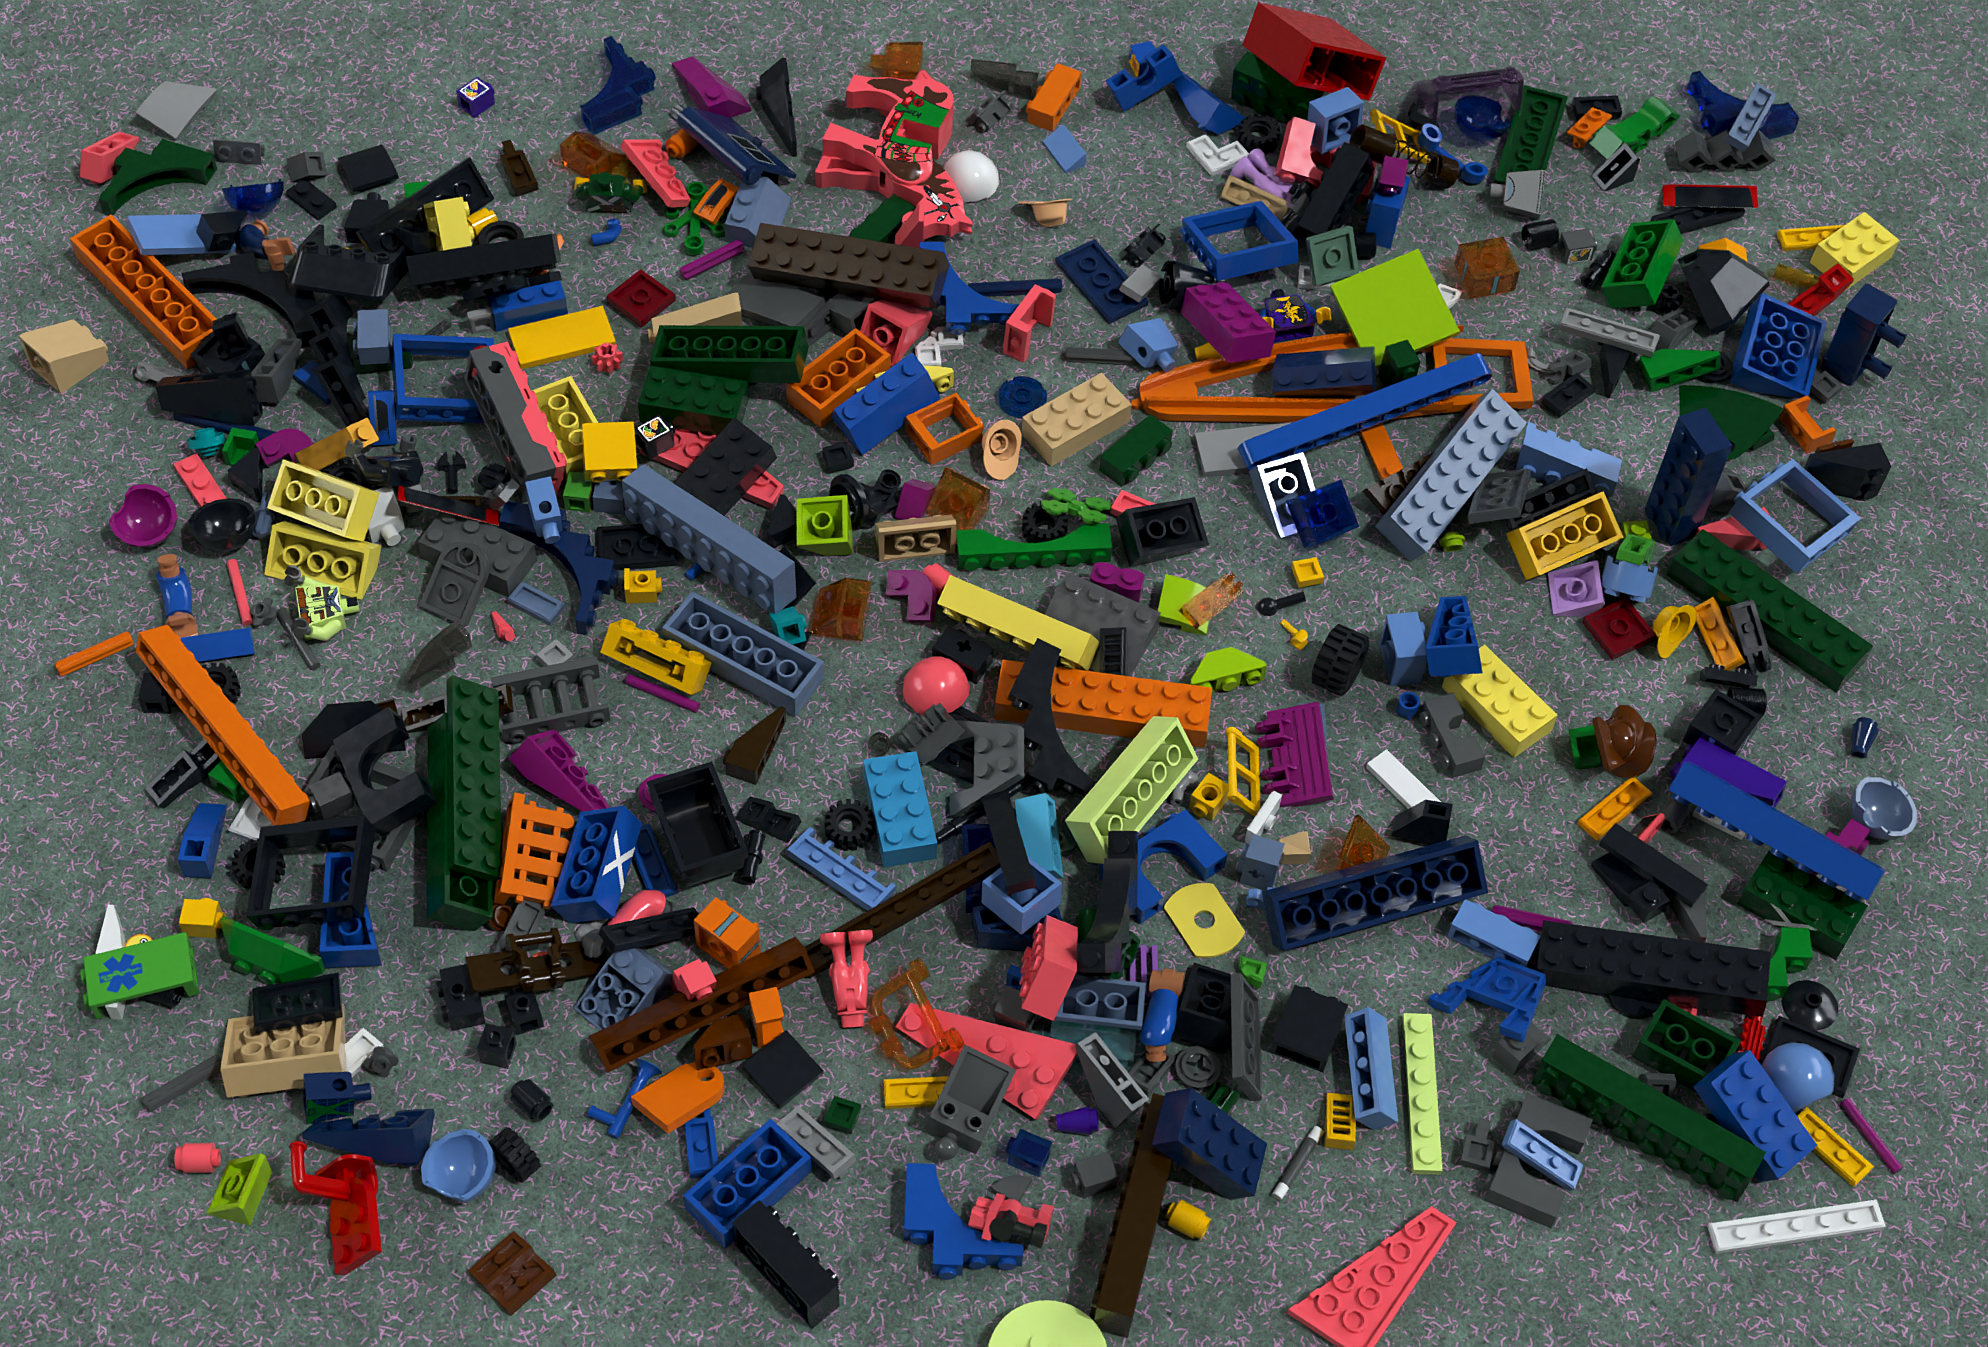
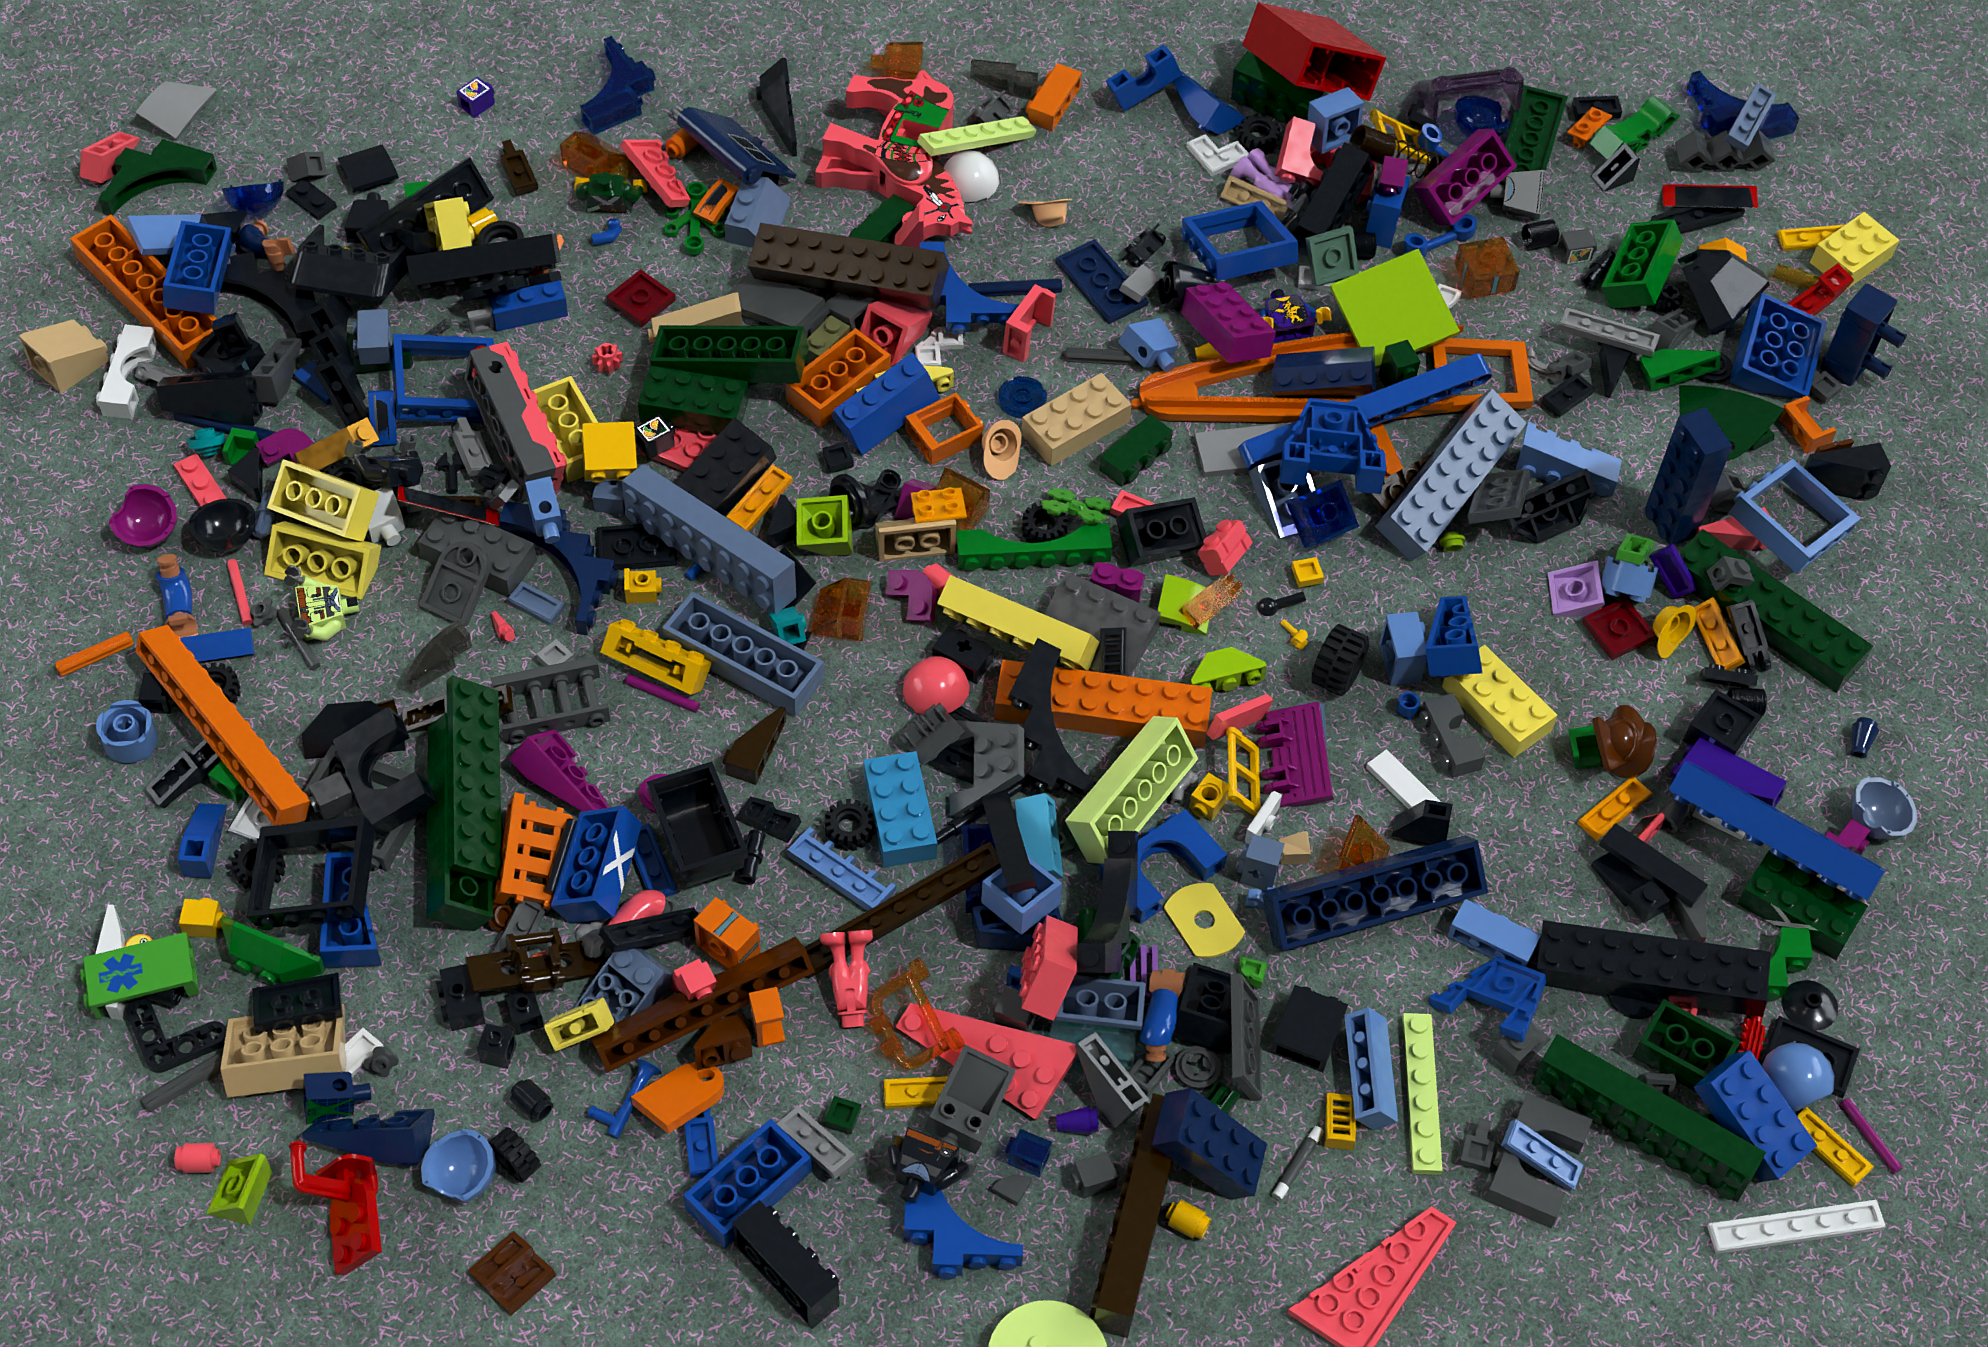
flat silver hinge [213,139,265,165] -> none
yellow tile [508,306,616,370] -> none
bright green brick [563,471,595,513] -> none
magenta wedge [672,56,751,118] -> none
magenta axle [679,240,745,280] -> none
black tile [742,1030,824,1109] -> none
clear smoke hinge [868,732,891,756] -> none
hips [968,1193,1054,1248] -> none
medium blue slope [1043,125,1086,173] -> none
blue brick [1128,41,1155,77] -> none
magenta axle [1491,905,1573,931] -> none
yellow brick [1506,491,1624,580] -> none
lime plate [1621,521,1652,539] -> none
none -> white arch [96,325,159,419]
none -> medium blue brick [96,700,158,763]
none -> black beam [126,998,227,1073]
none -> blue brick [163,220,231,315]
none -> light grey hinge [452,417,493,476]
none -> black bar [544,818,577,895]
none -> light yellow brick [544,997,614,1051]
none -> light orange tile [726,464,793,532]
none -> olive brick [805,315,850,366]
none -> black torso [887,1127,977,1204]
none -> light orange hinge [911,487,967,523]
none -> yellowish green plate [917,116,1036,156]
none -> coral brick [1197,519,1253,576]
none -> coral tile [1207,694,1274,740]
none -> blue wedge [1280,398,1386,494]
none -> blue piece [1404,214,1477,258]
none -> magenta brick [1414,129,1517,226]
none -> dark purple tile [1649,544,1698,599]
none -> dark grey bracket [1707,556,1754,591]

